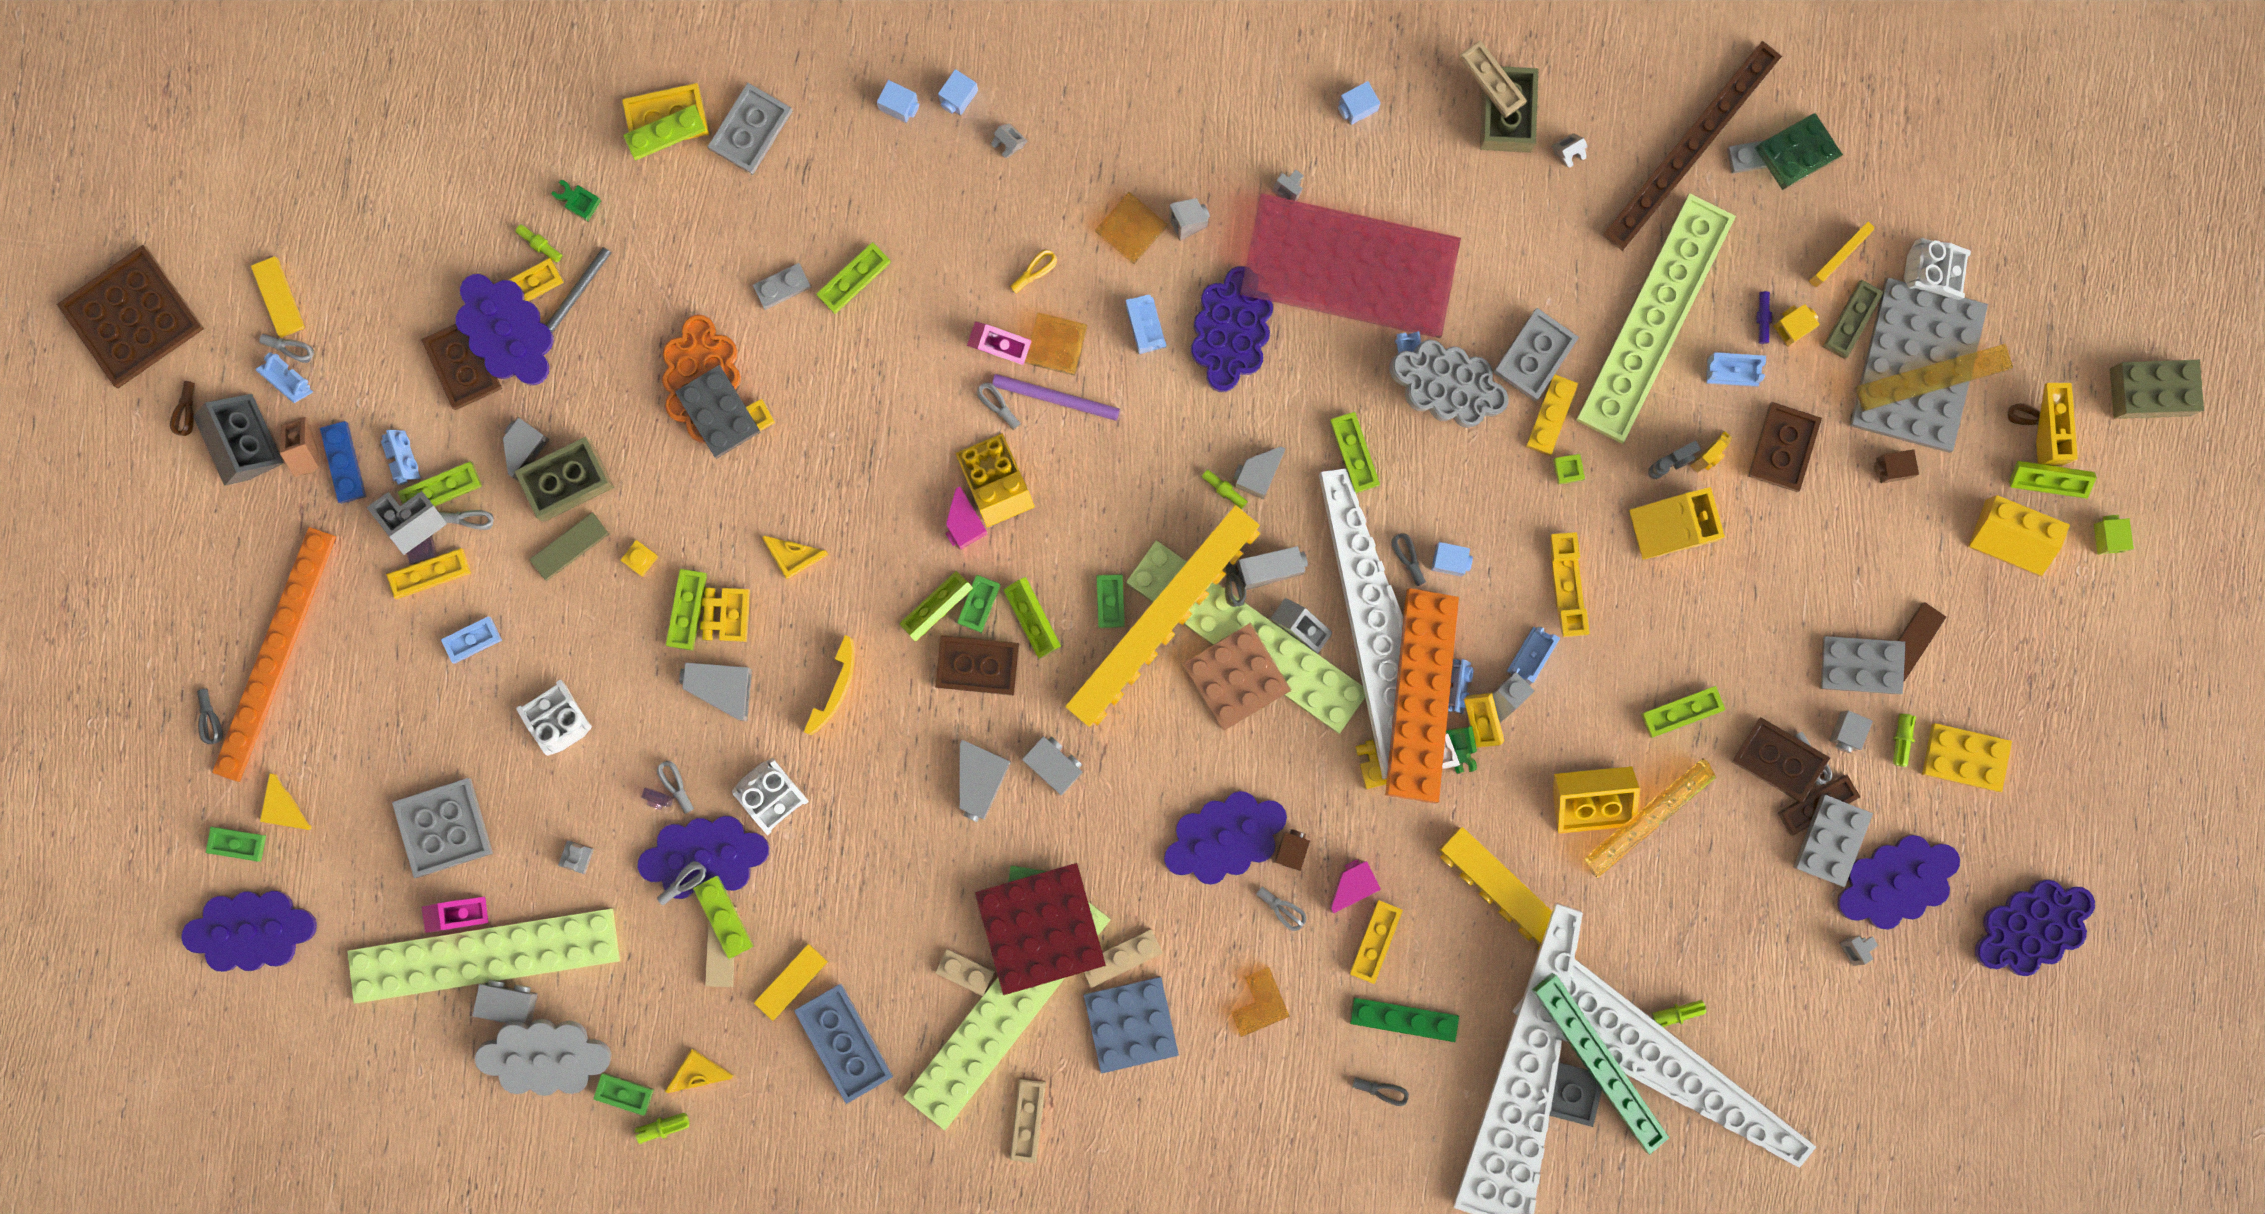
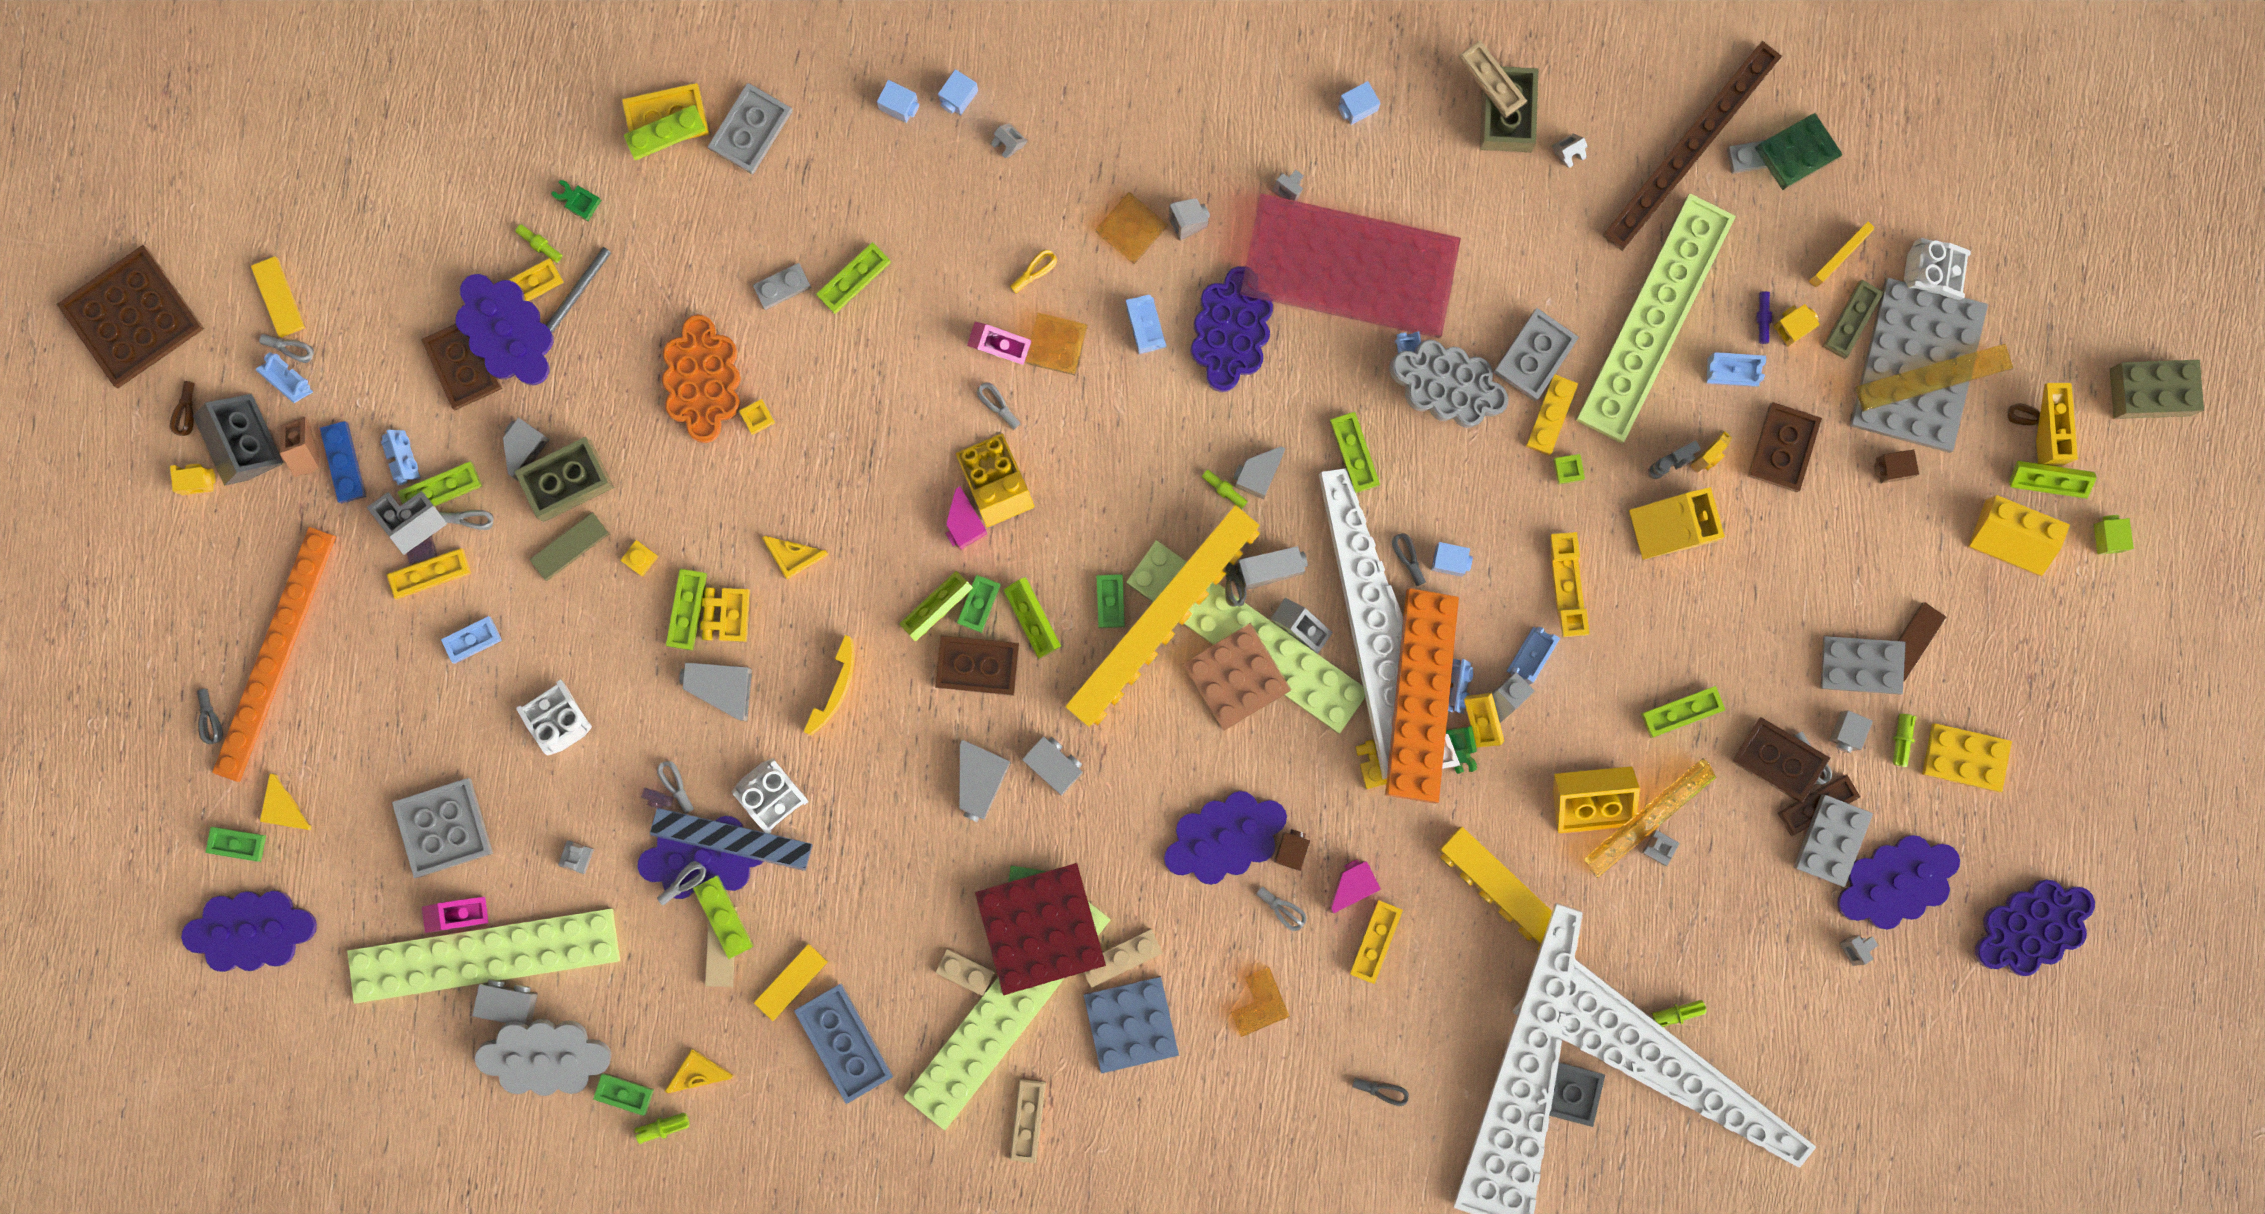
dark grey plate [675,365,761,459] -> none
medium lavender piece [992,374,1120,421] -> none
green plate [1350,997,1460,1042] -> none
plate [1532,973,1669,1155] -> none
none -> yellow brick [170,464,216,495]
none -> tile [650,808,812,871]
none -> light grey tile [1642,830,1680,866]

